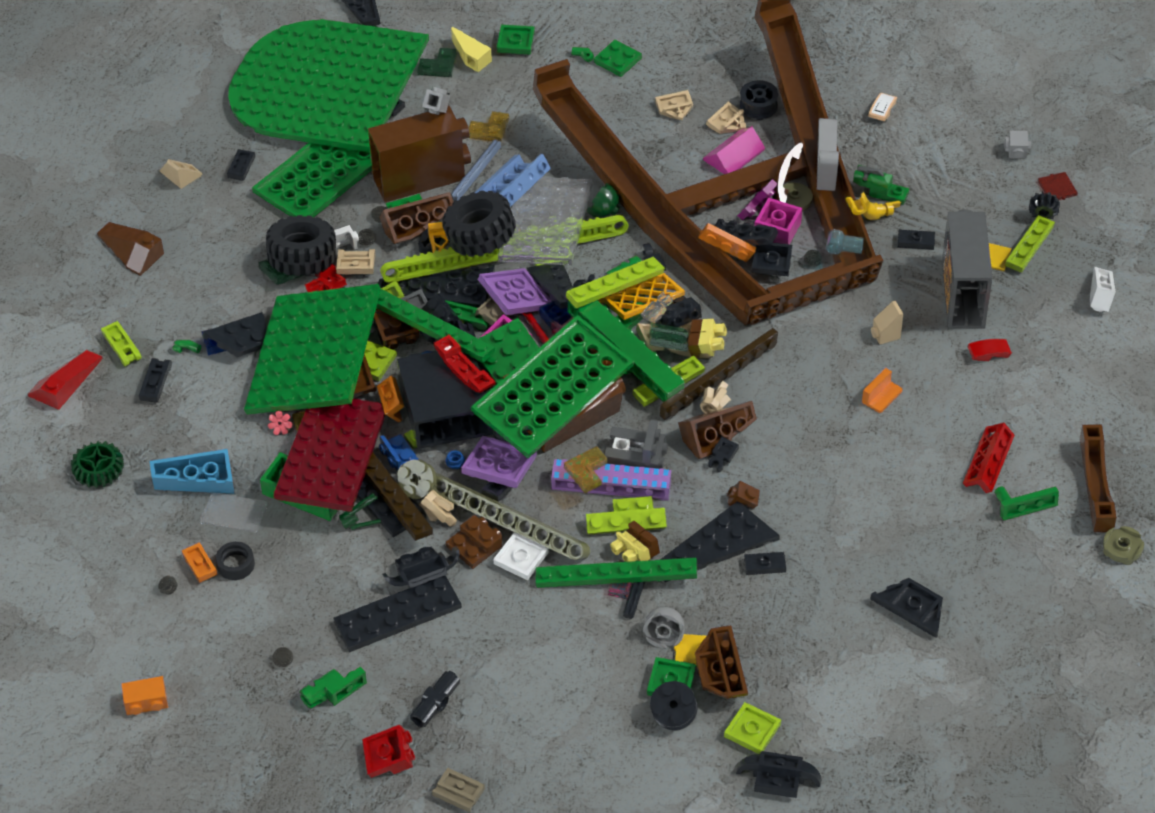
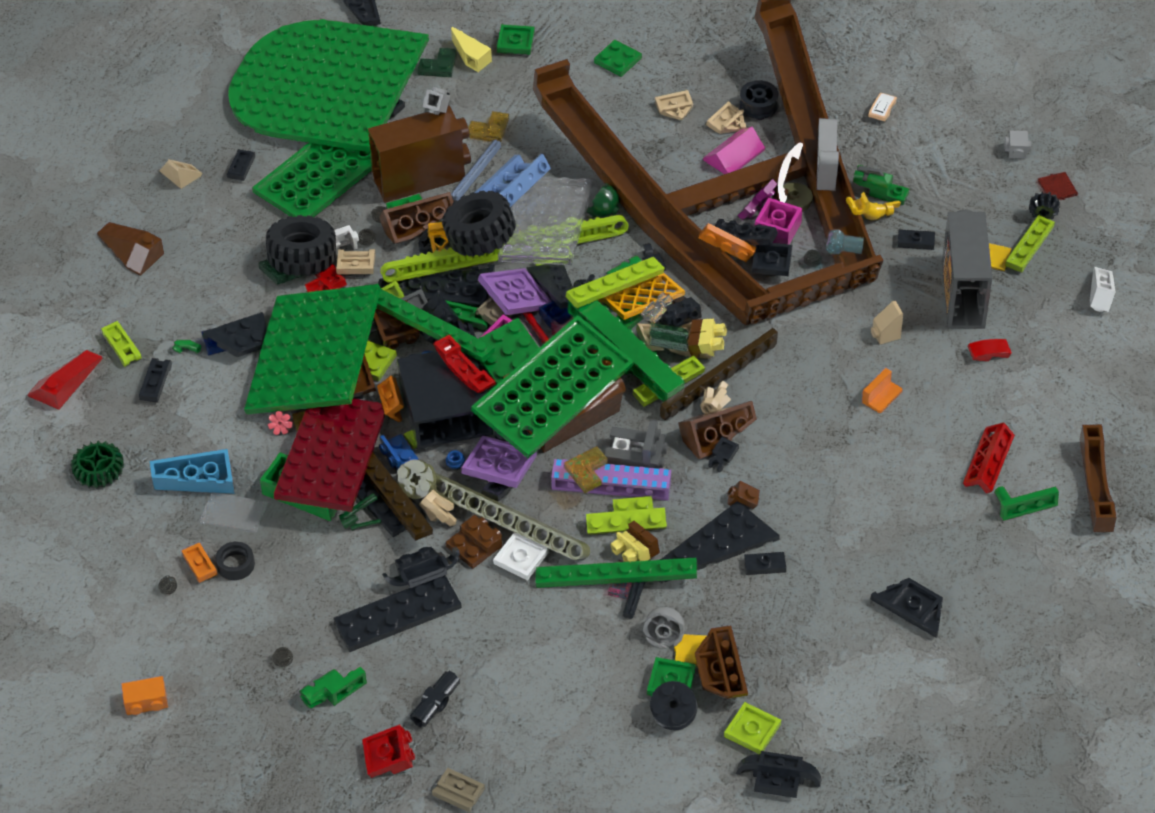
green arm [572,47,594,62] -> none
olive plate [1103,526,1144,565] -> none

